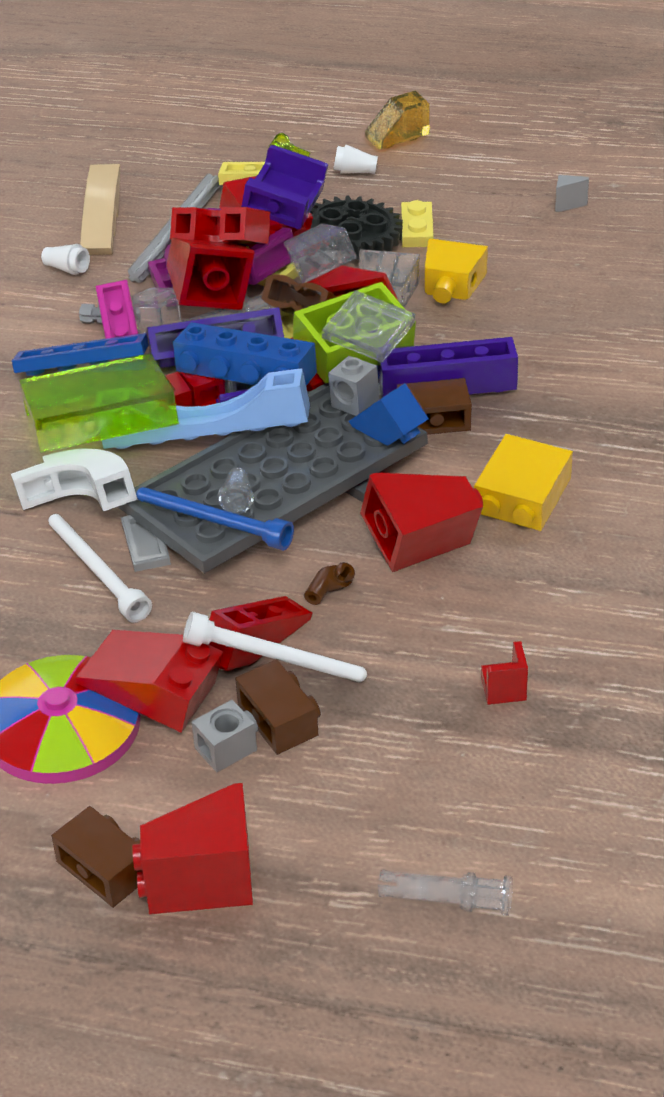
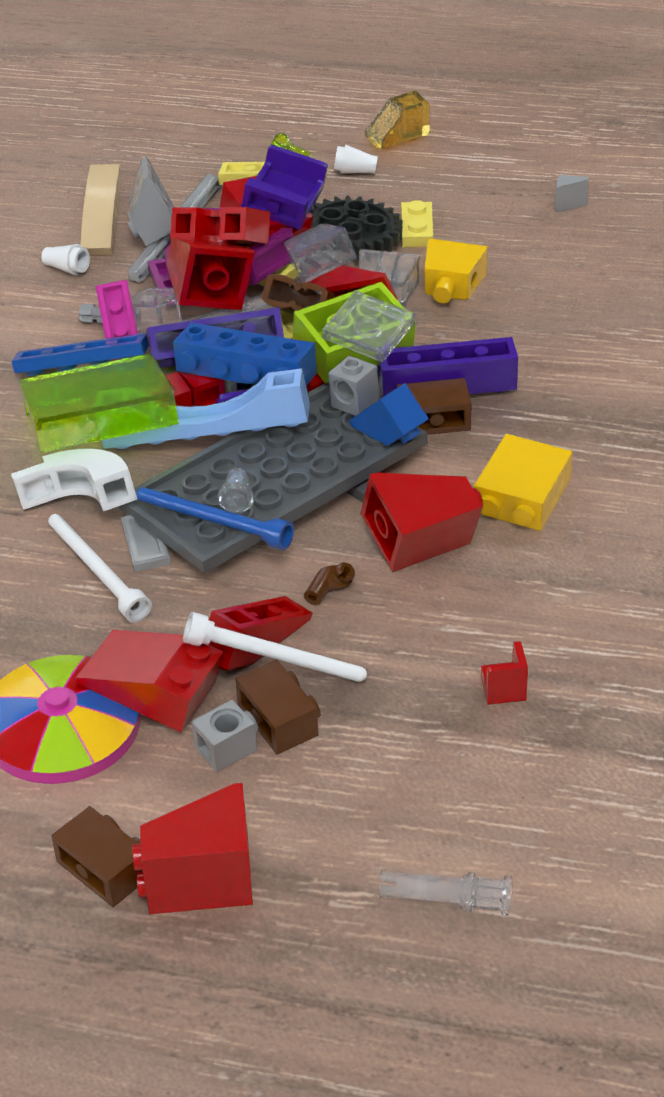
none -> light grey slope [127,156,175,246]

